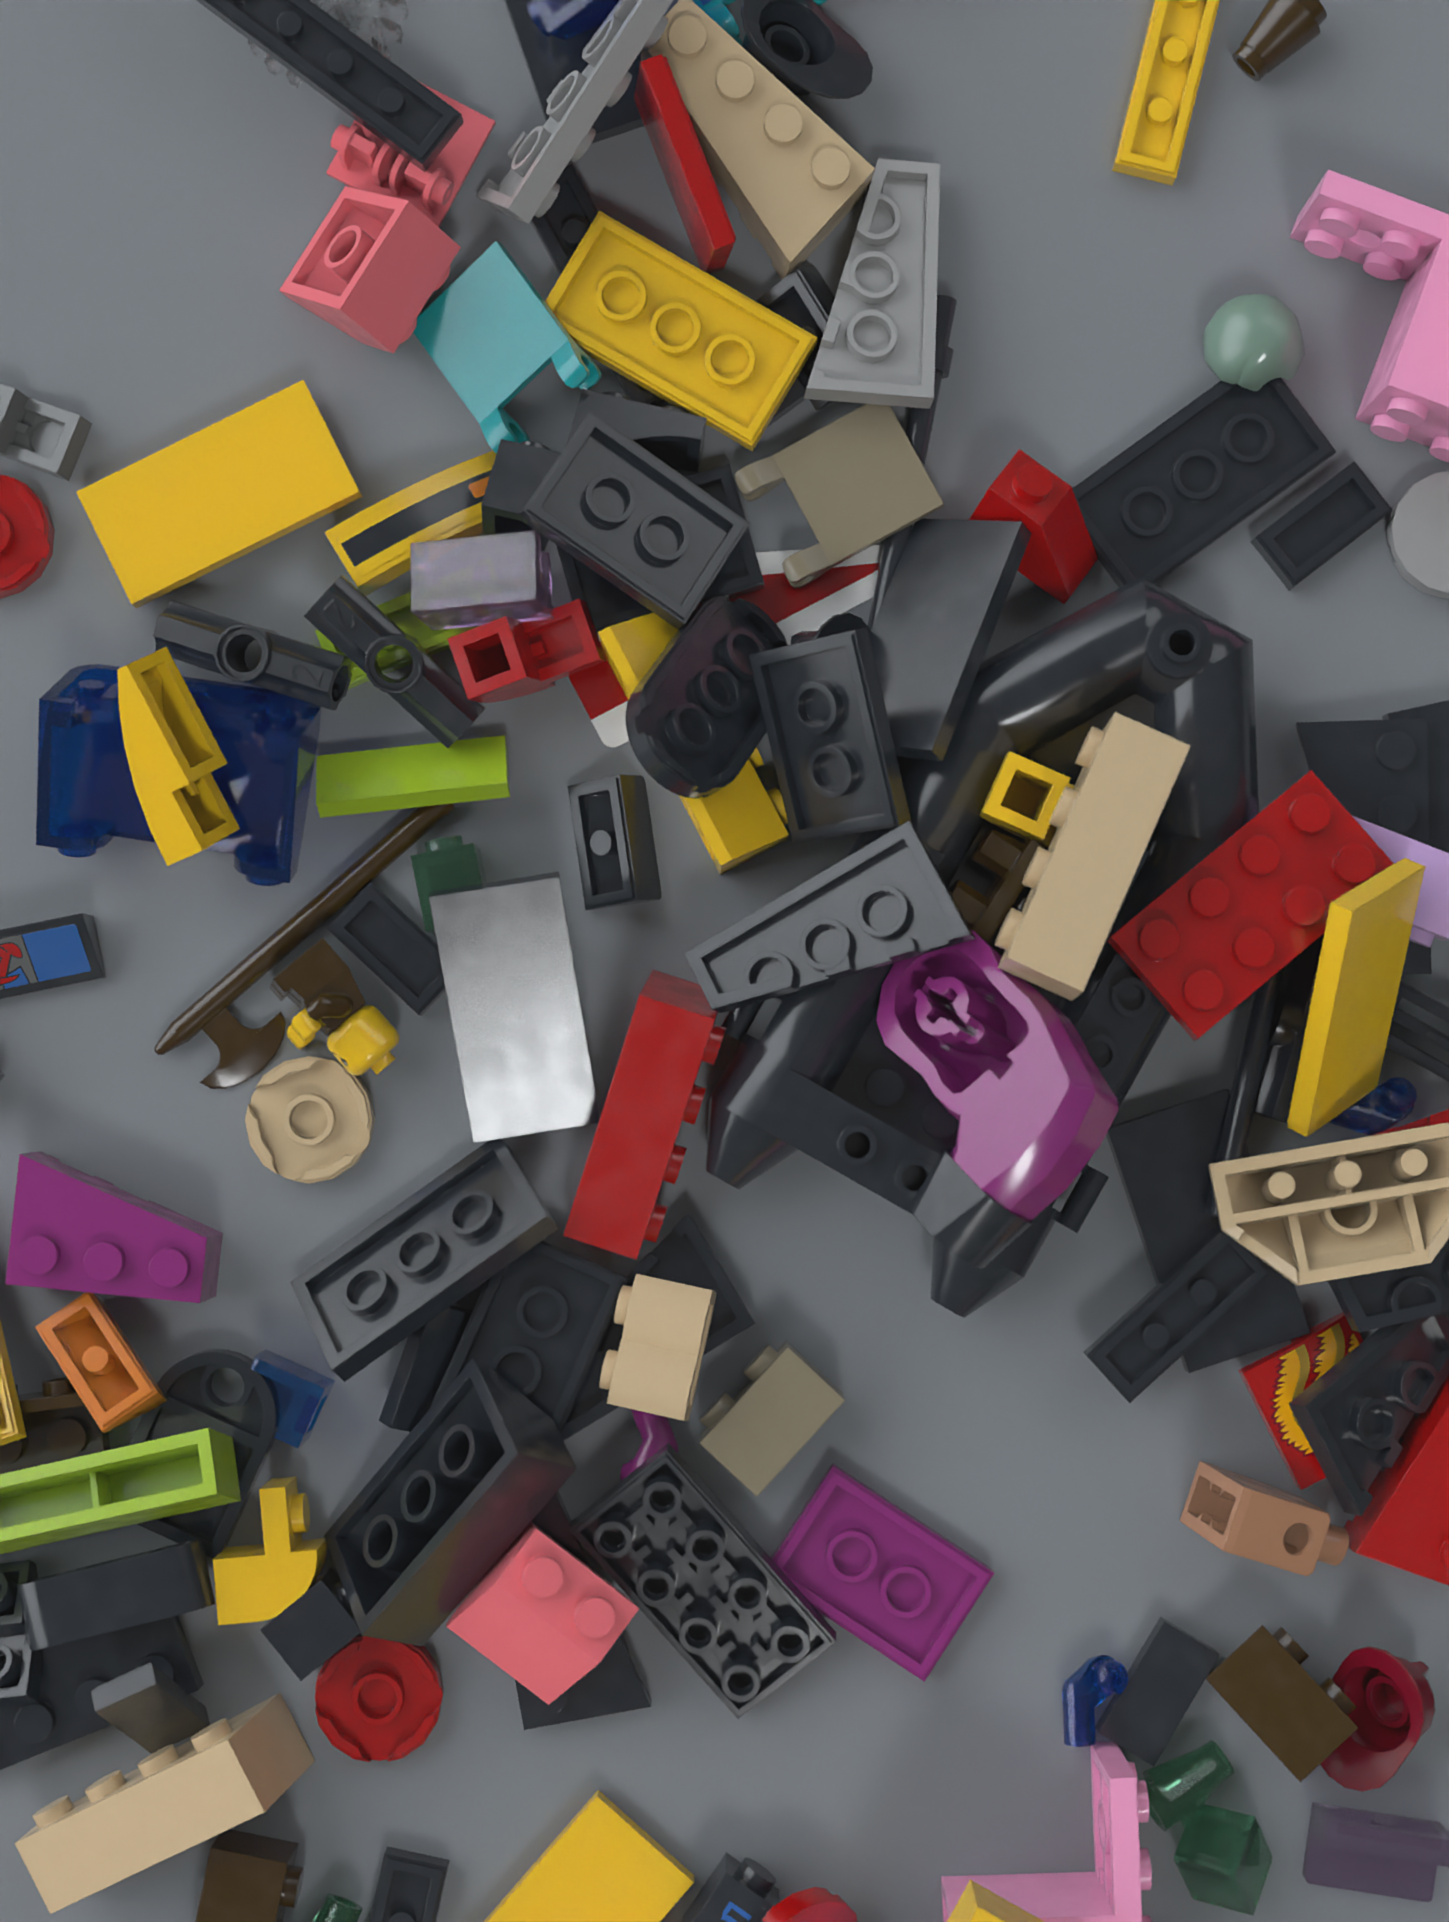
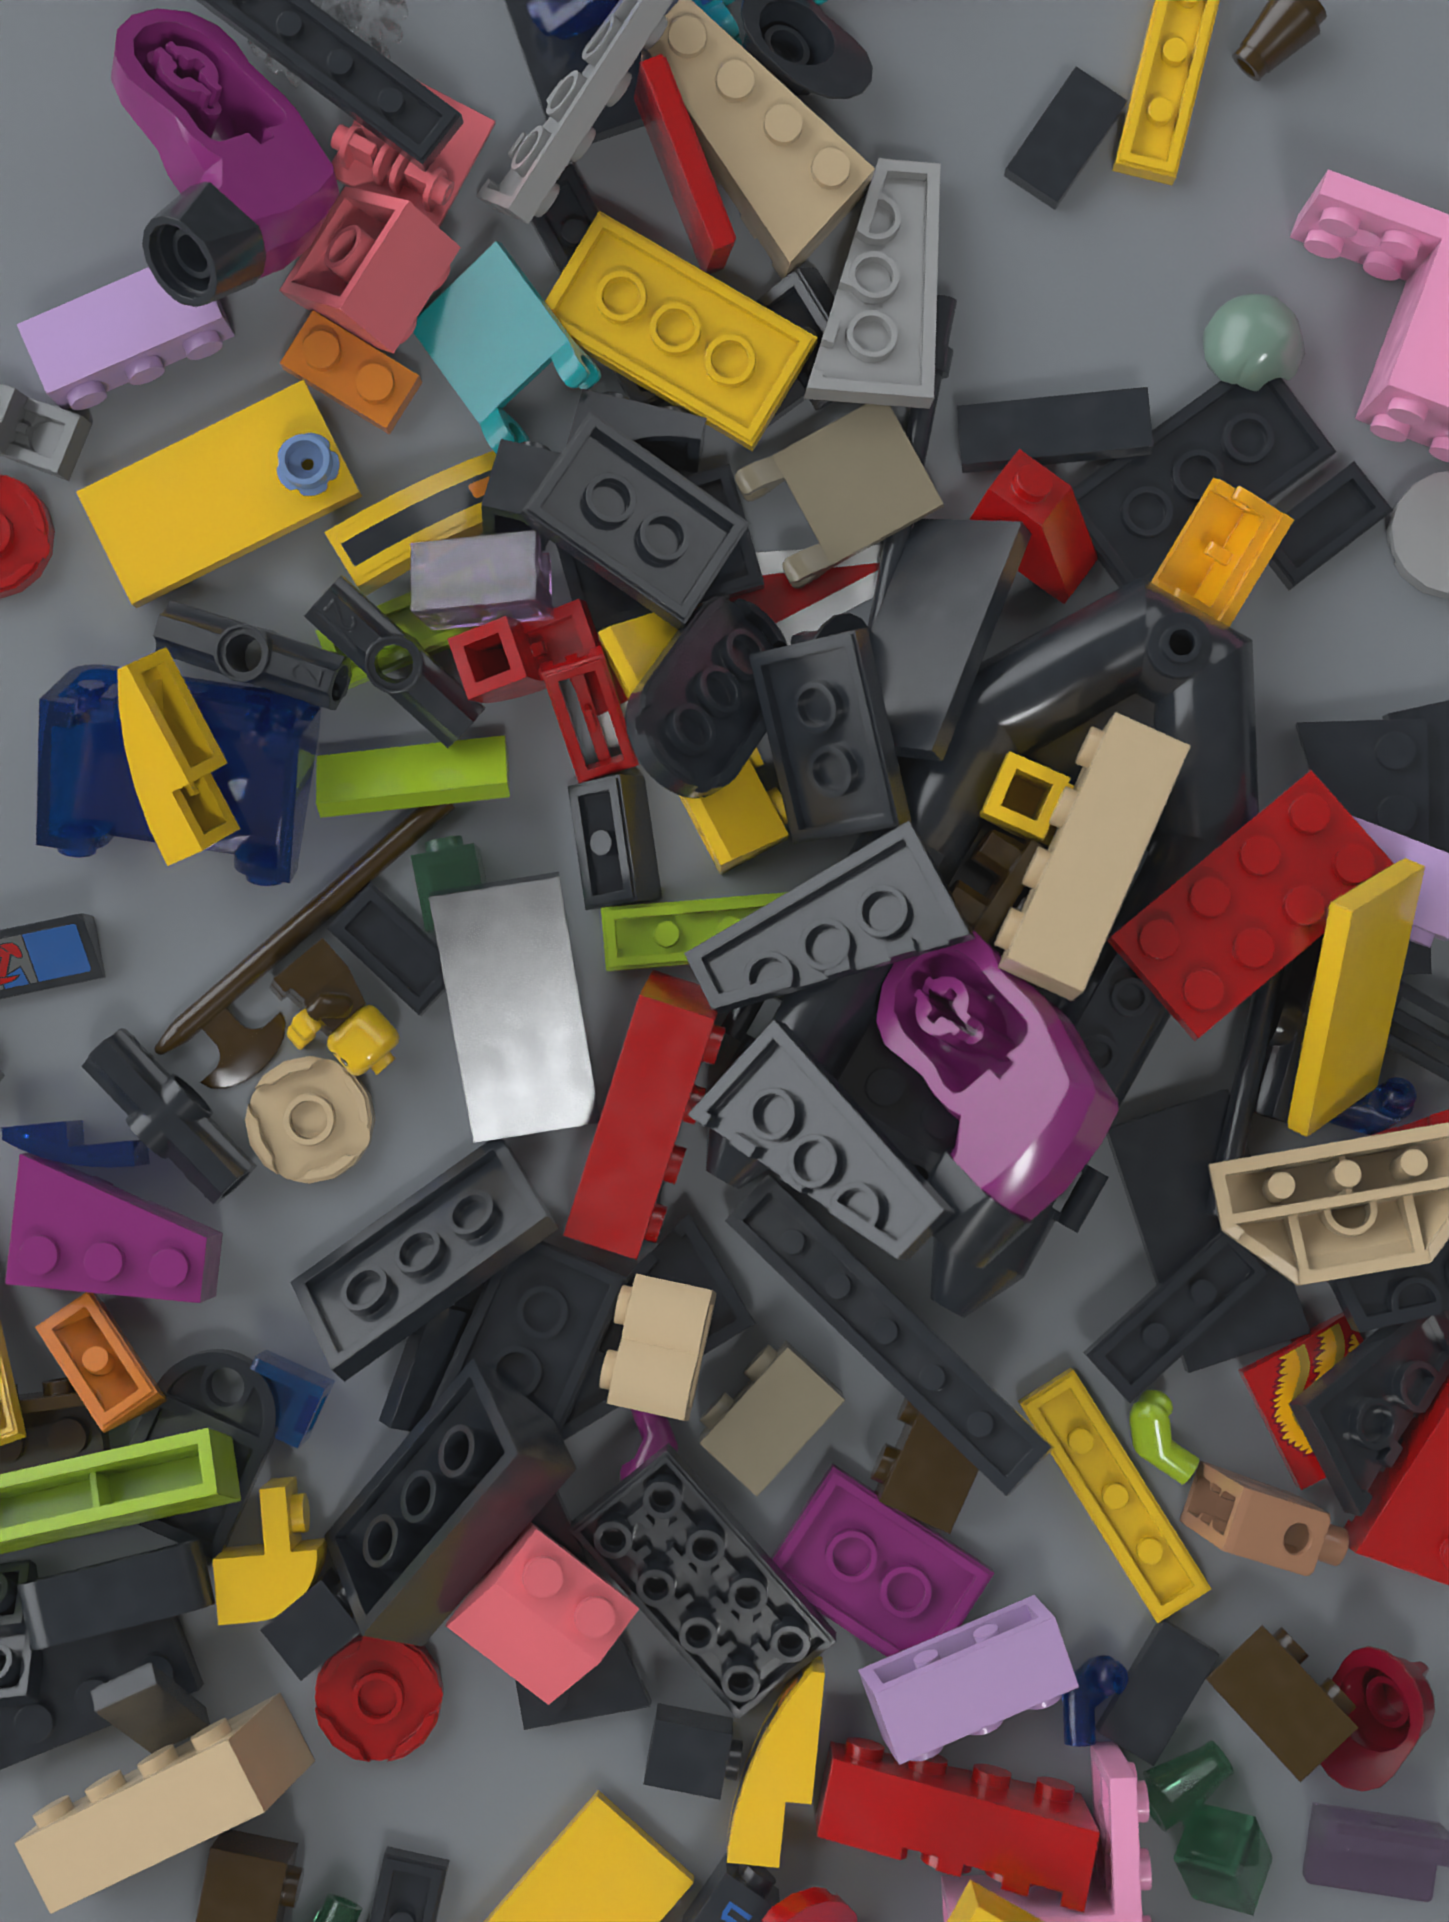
none -> clear blue slope [1,1120,150,1168]
none -> lavender brick [17,267,235,410]
none -> black piece [81,1028,257,1205]
none -> magenta piece [111,8,339,307]
none -> medium blue plate [277,433,340,496]
none -> orange plate [280,311,422,435]
none -> red tile [540,645,639,783]
none -> lime tile [601,892,787,972]
none -> black brick [643,1703,743,1800]
none -> wing [688,1020,954,1260]
none -> black plate [725,1174,1054,1496]
none -> yellow slope [727,1656,825,1868]
none -> red wedge [815,1737,1100,1913]
none -> lavender brick [858,1595,1079,1765]
none -> dark brown brick [870,1398,979,1534]
none -> black tile [957,387,1153,473]
none -> black tile [1004,66,1128,210]
none -> yellow tile [1017,1367,1212,1623]
none -> lime arm [1129,1390,1199,1485]
none -> light orange hinge [1151,478,1294,627]

